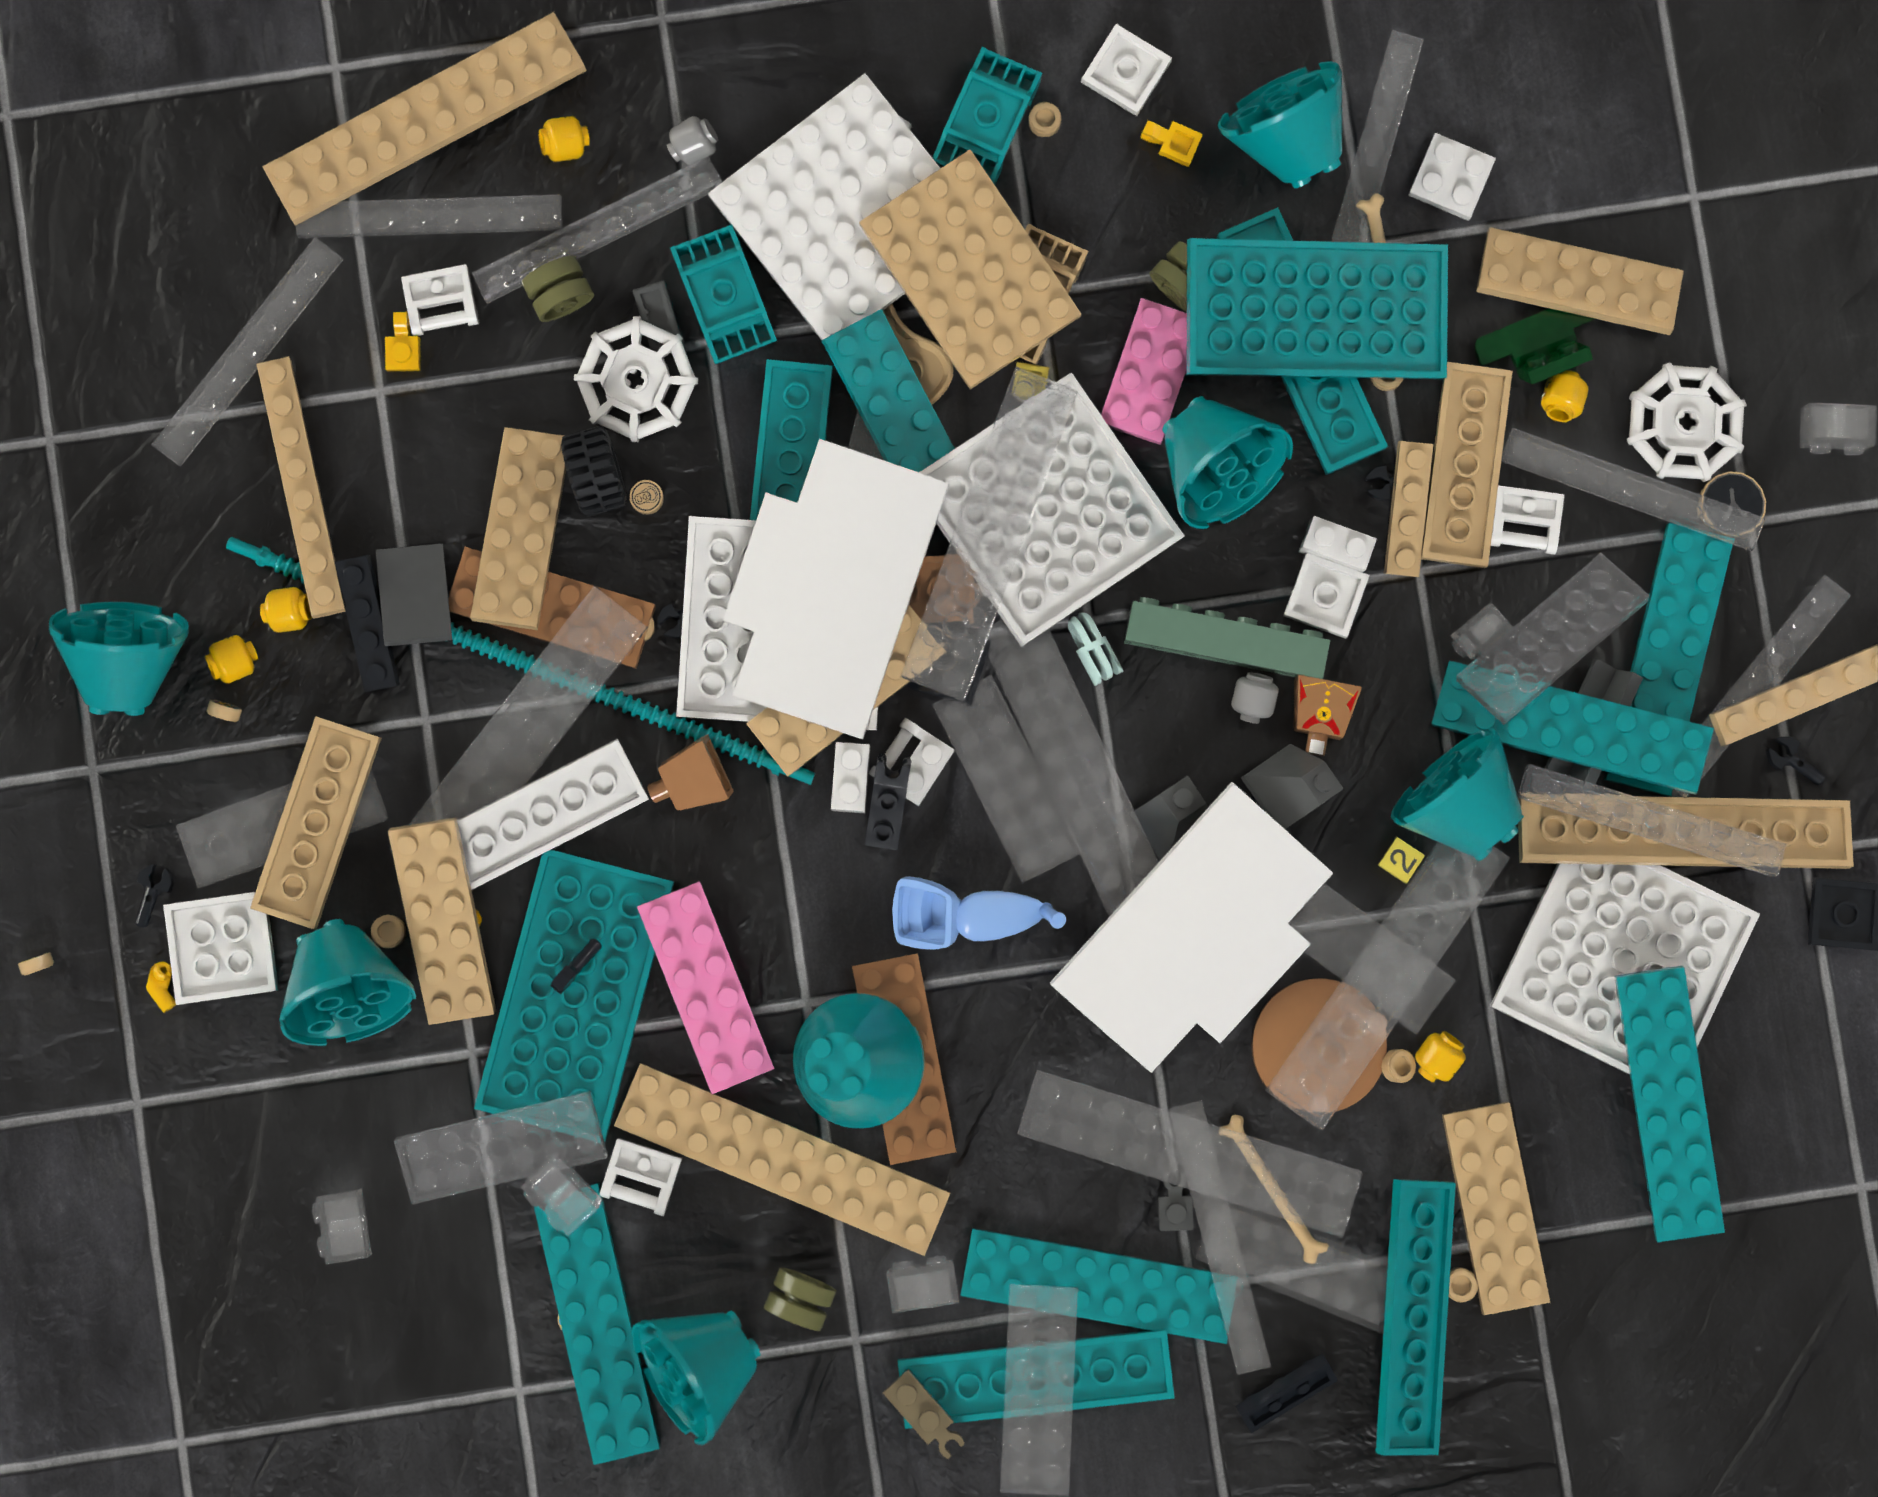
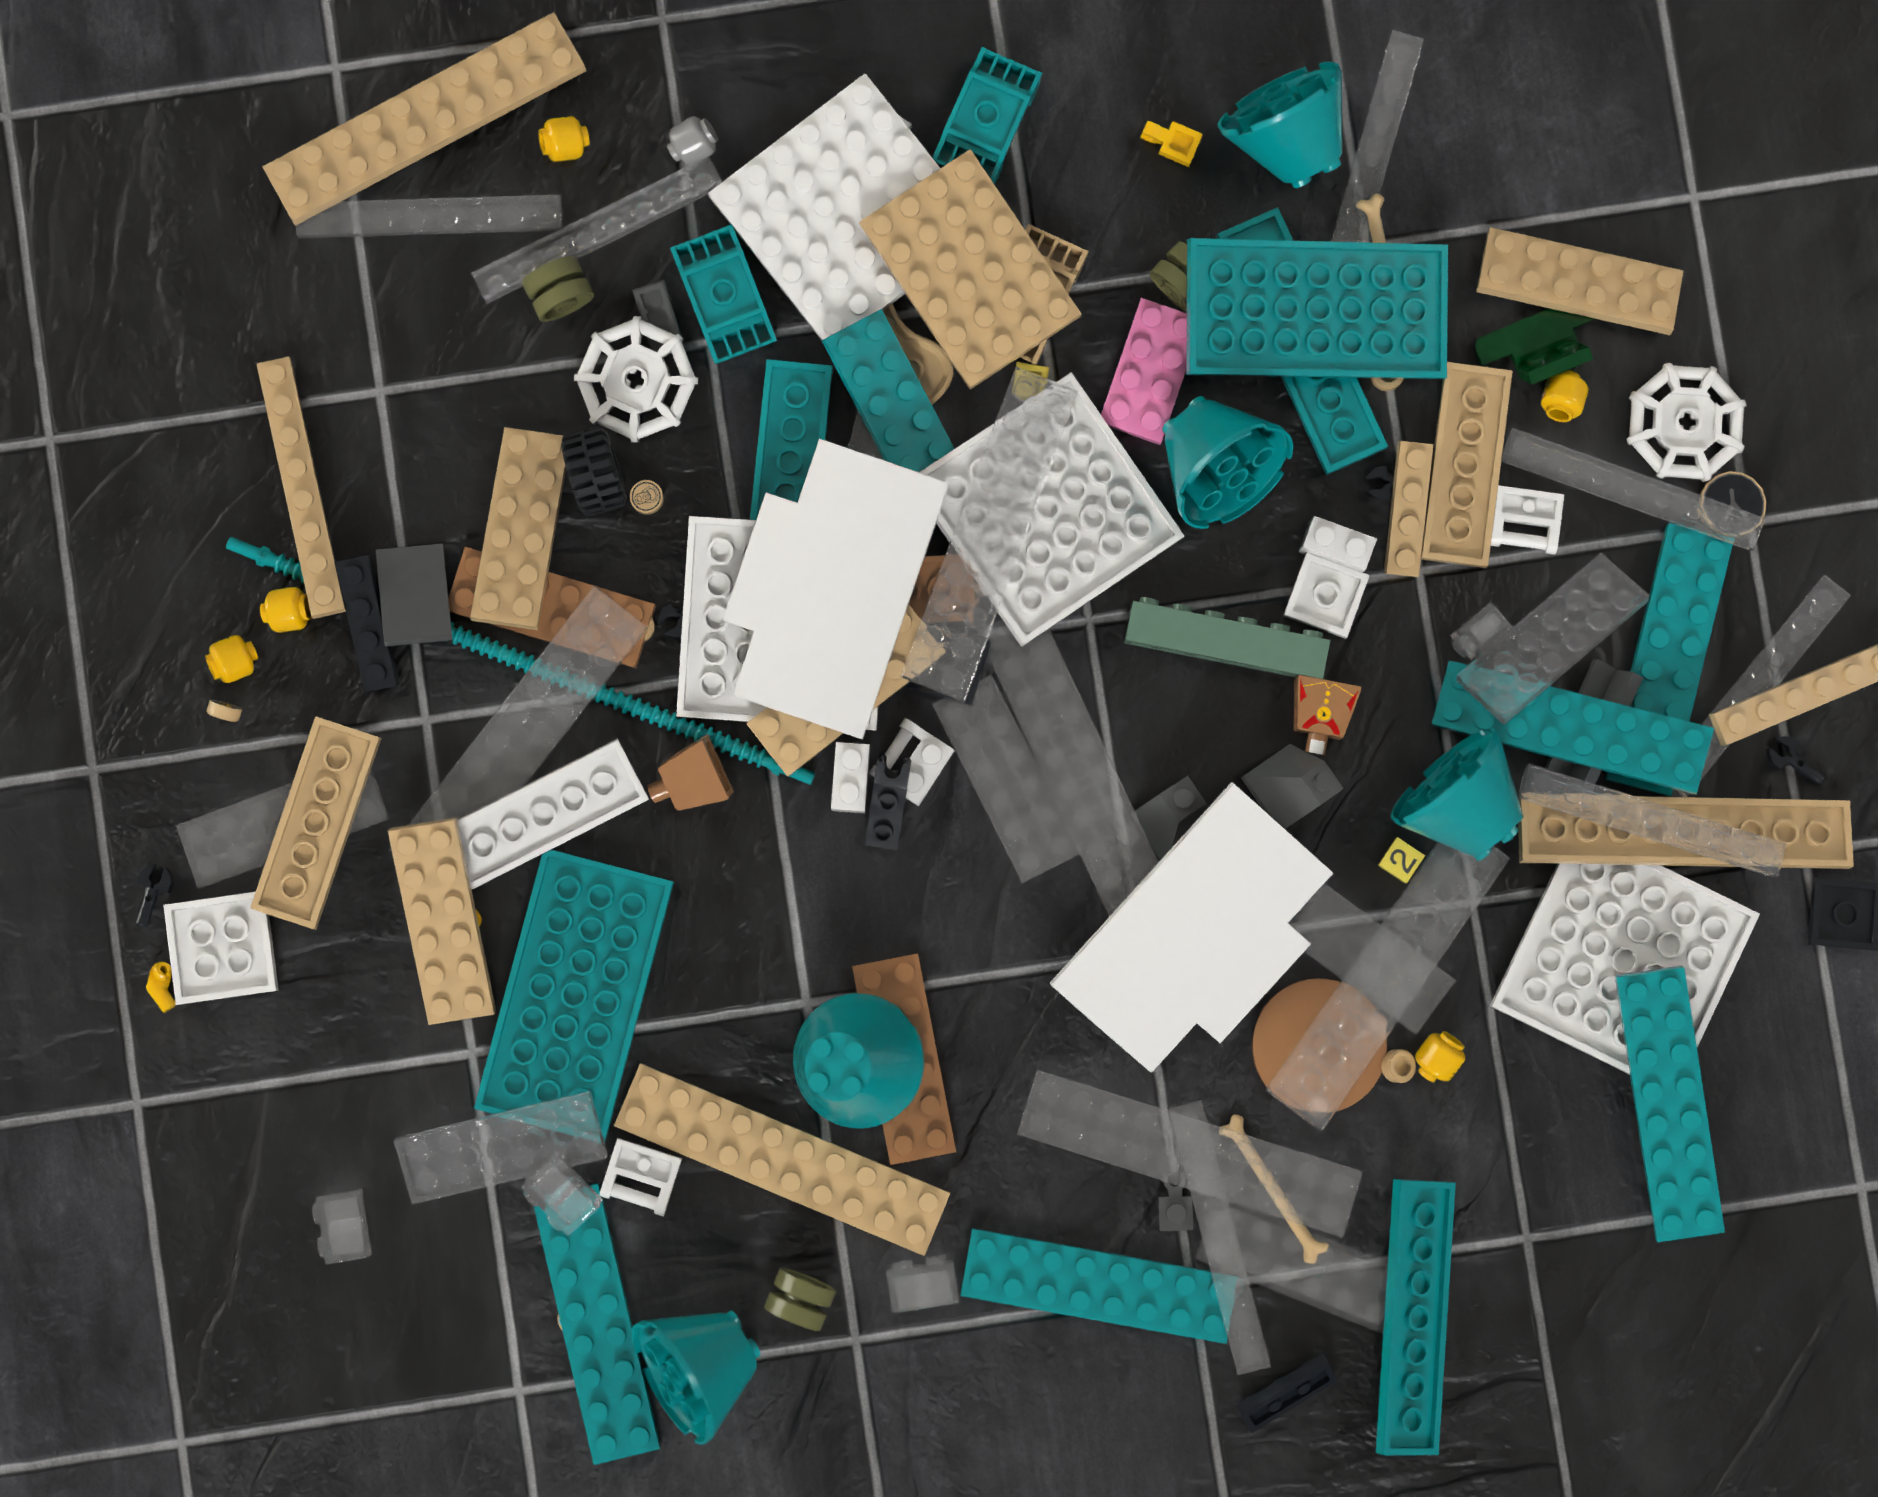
tan tile [18,952,54,976] -> none
teal cone [49,602,189,716] -> none
clear plate [152,237,343,467] -> none
teal cone [279,919,416,1046] -> none
tan tile [371,915,406,948] -> none
yellow plate [385,312,421,371] -> none
white plate [401,264,479,336] -> none
black bar [550,939,602,994] -> none
bright pink plate [637,881,774,1094] -> none
dark tan plate [883,1369,964,1459] -> none
light blue piece [892,876,1066,949] -> none
teal plate [897,1330,1175,1429] -> none
clear plate [1000,1284,1078,1496] -> none
tan tile [1028,102,1061,137] -> none
light aqua arm [1068,613,1123,686] -> none
white plate [1081,24,1172,116] -> none
light grey head [1231,672,1279,724] -> none
white plate [1408,133,1496,221] -> none
tan plate [1442,1102,1550,1315] -> none
tan tile [1449,1267,1478,1302] -> none
clear brick [1800,403,1876,455] -> none

